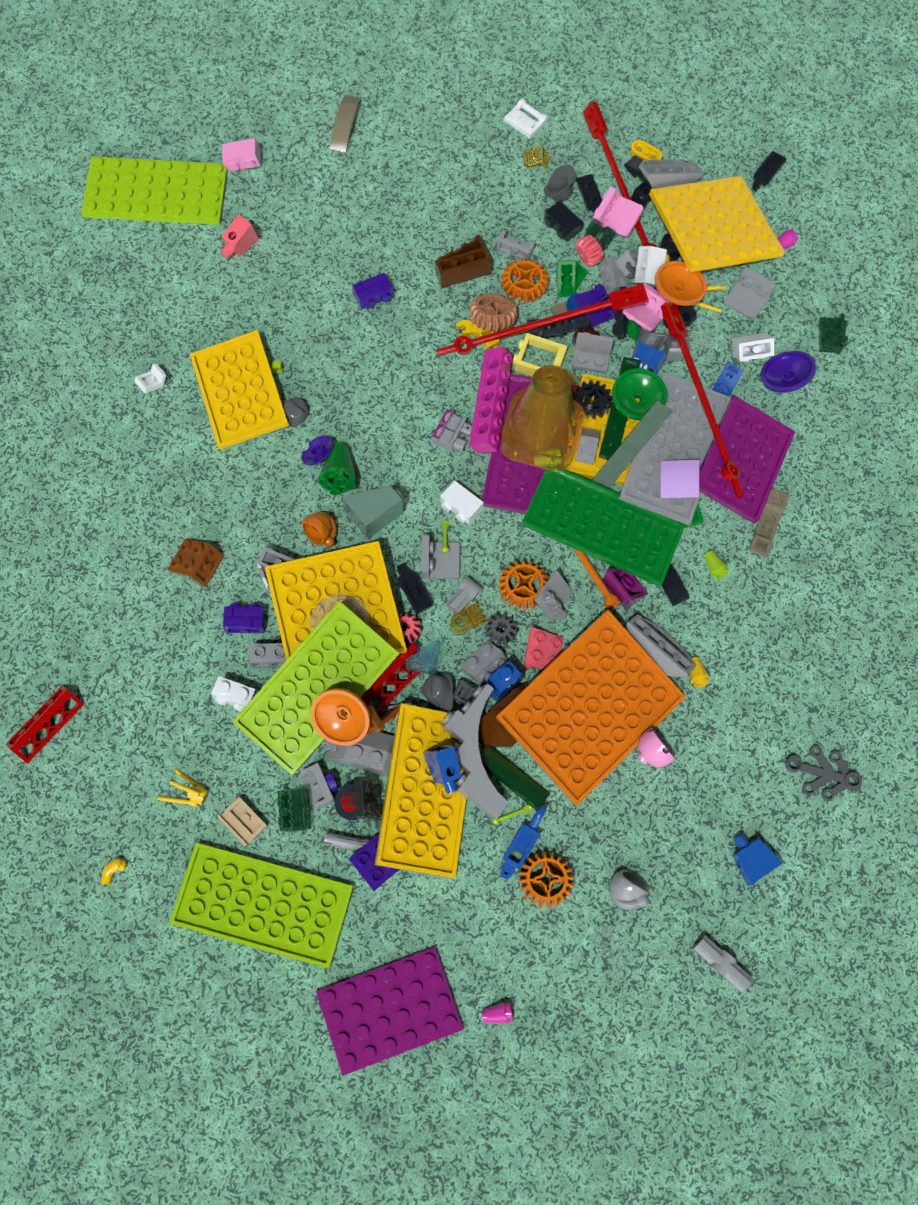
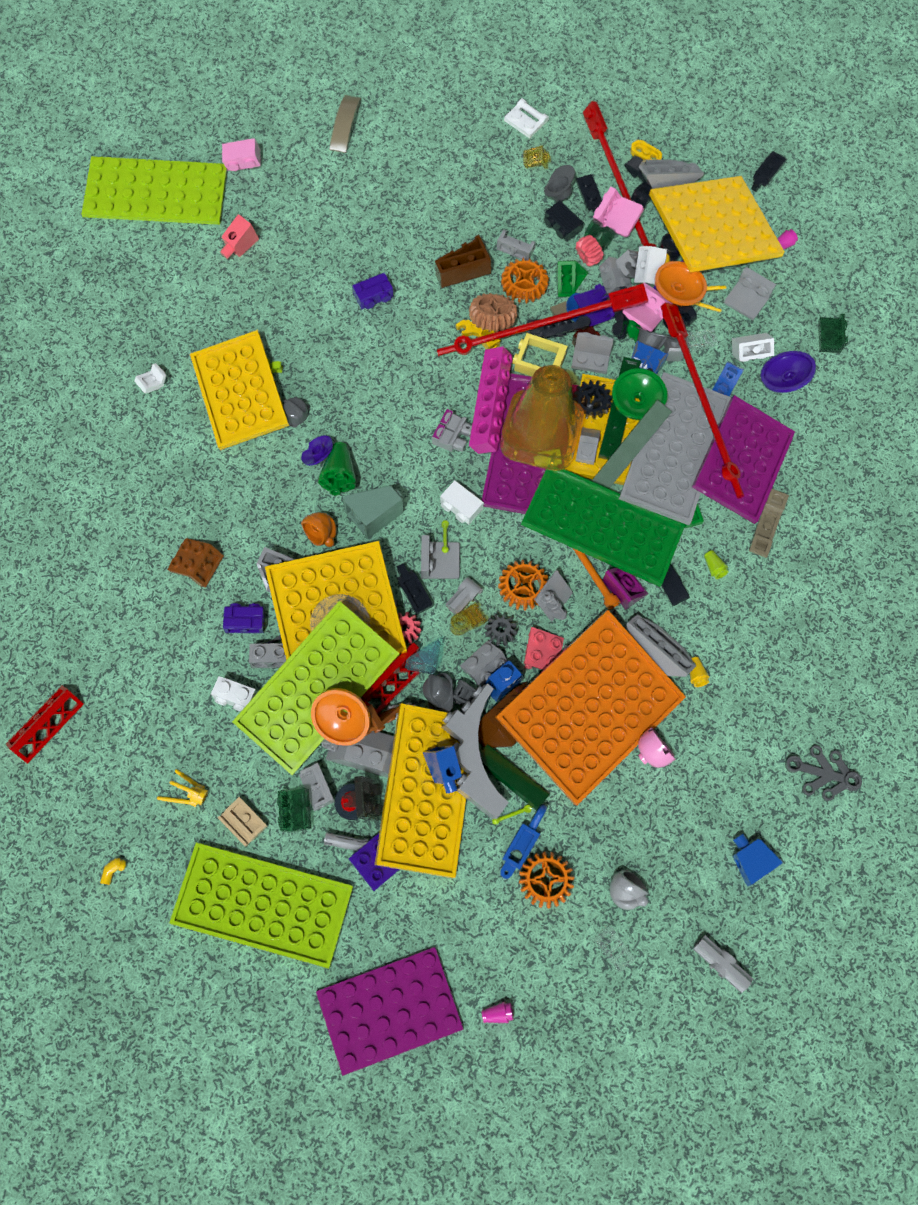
dark purple tile [324,771,339,792] -> none
lavender slope [661,460,700,498] -> none

